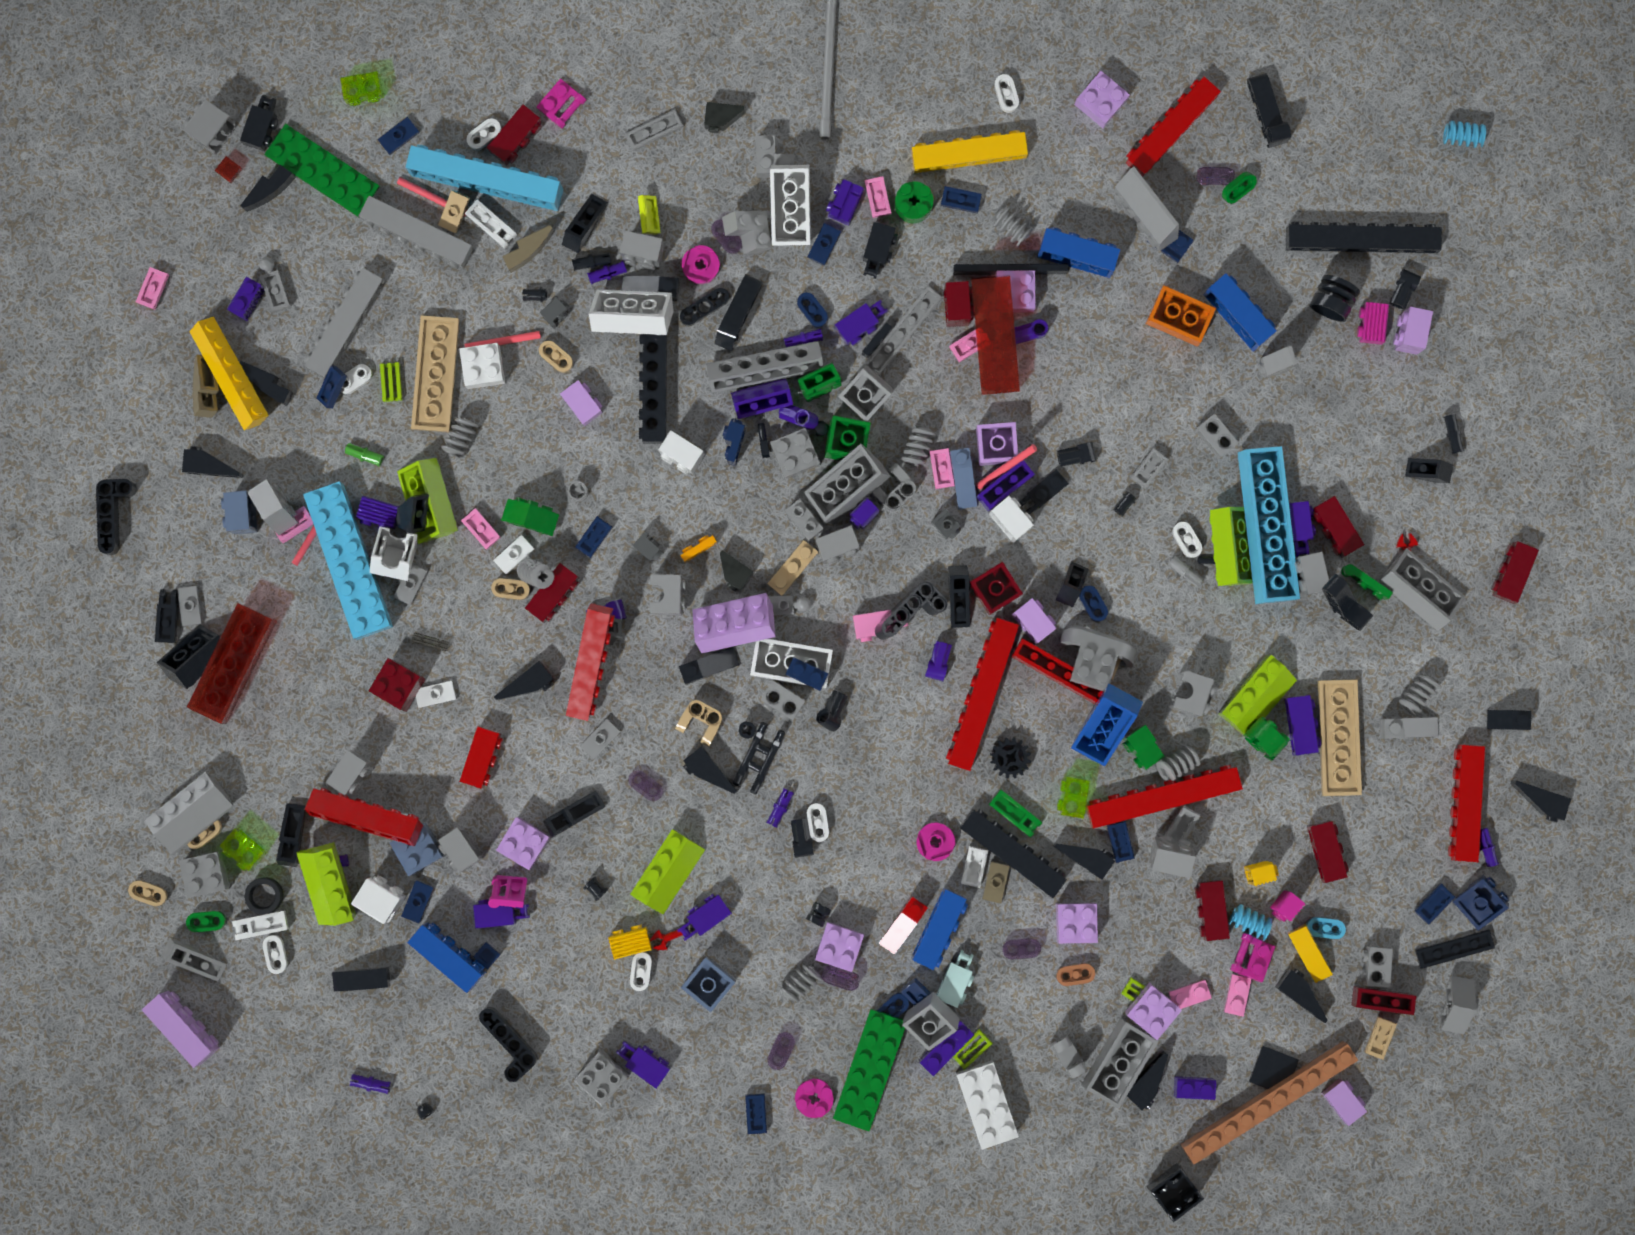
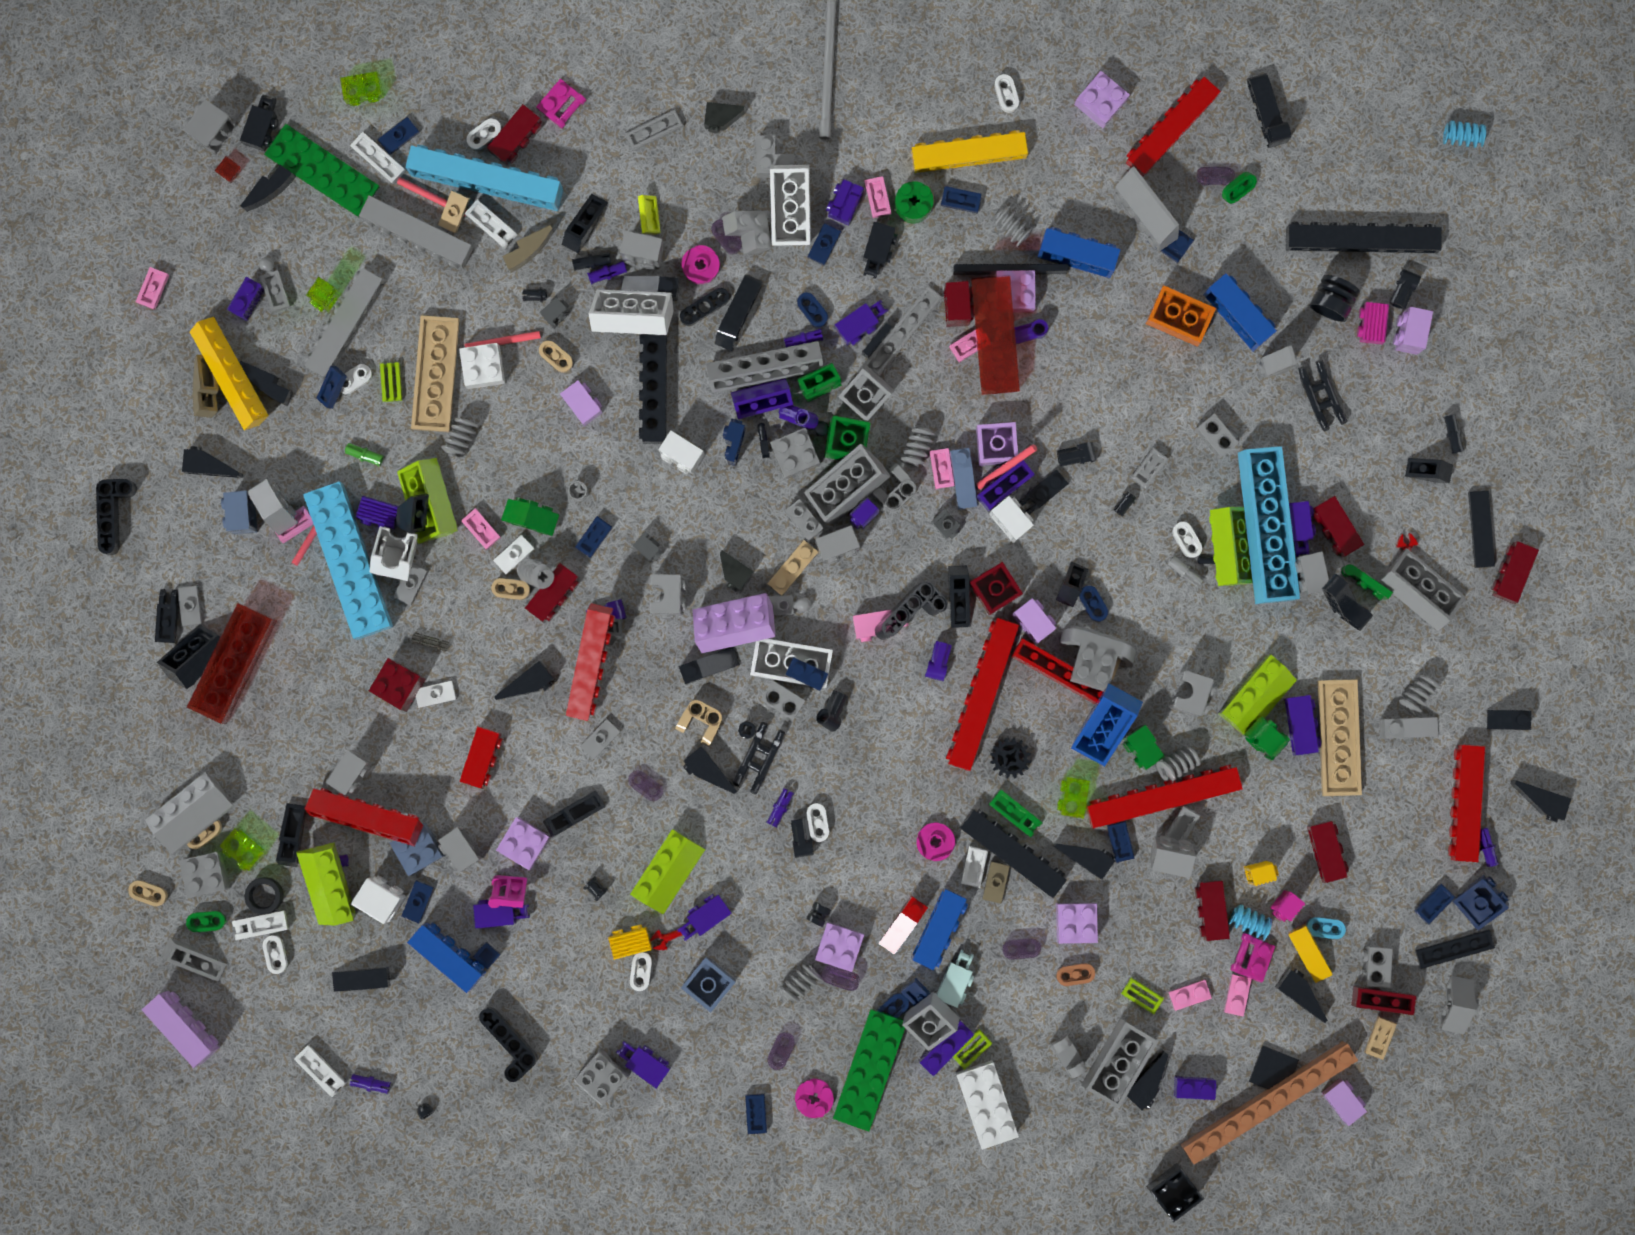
light orange plate [680,535,717,563] -> none
lavender brick [1125,982,1182,1040] -> none
none -> white plate [294,1045,347,1097]
none -> clear neon green brick [306,277,341,313]
none -> white plate [350,132,406,184]
none -> black piece [1298,360,1347,432]
none -> black tile [1468,490,1495,568]

